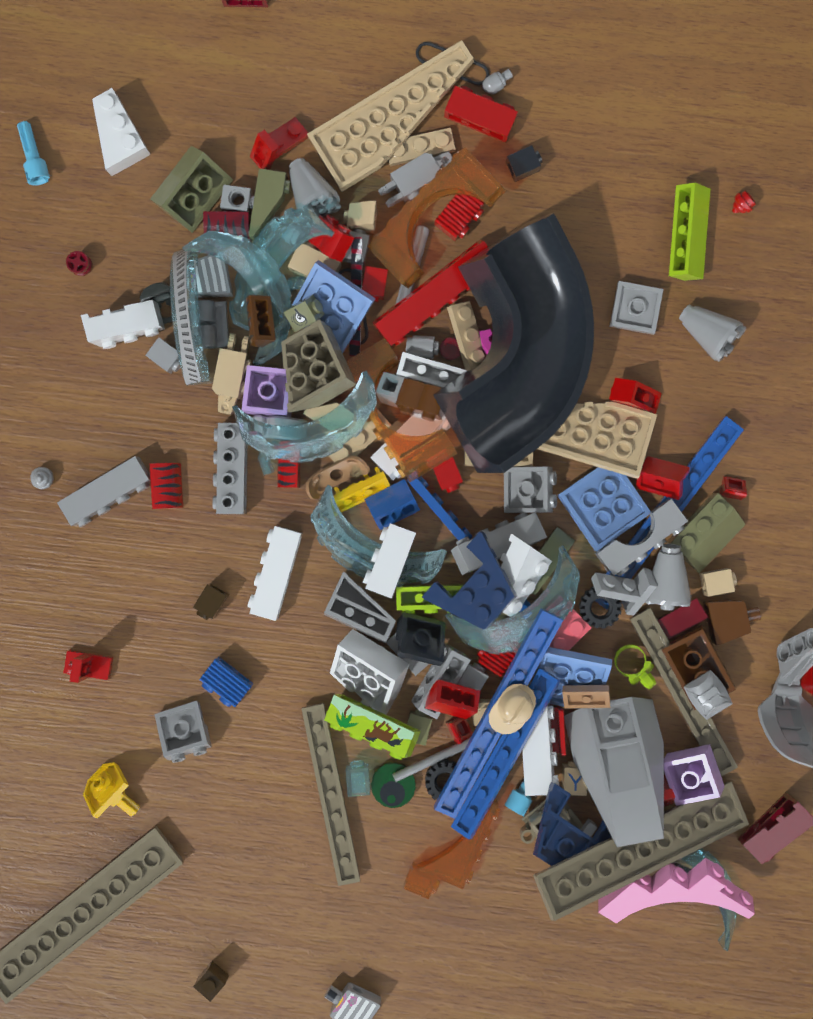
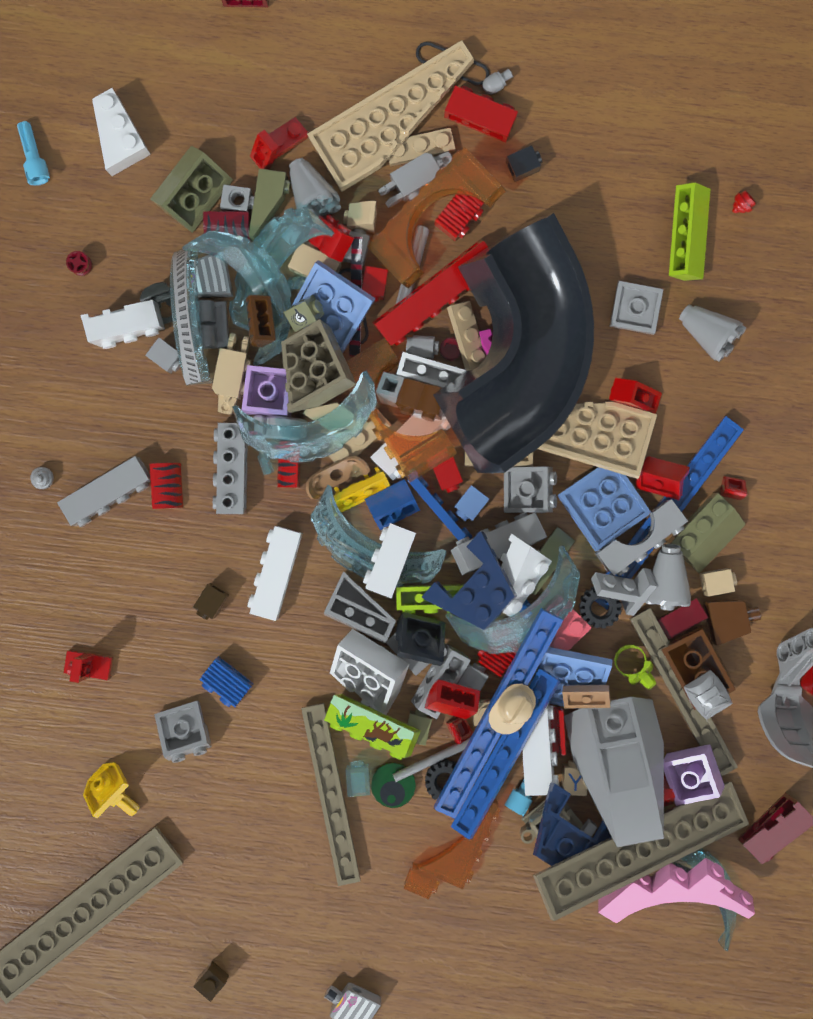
none -> medium blue brick [454,485,489,521]

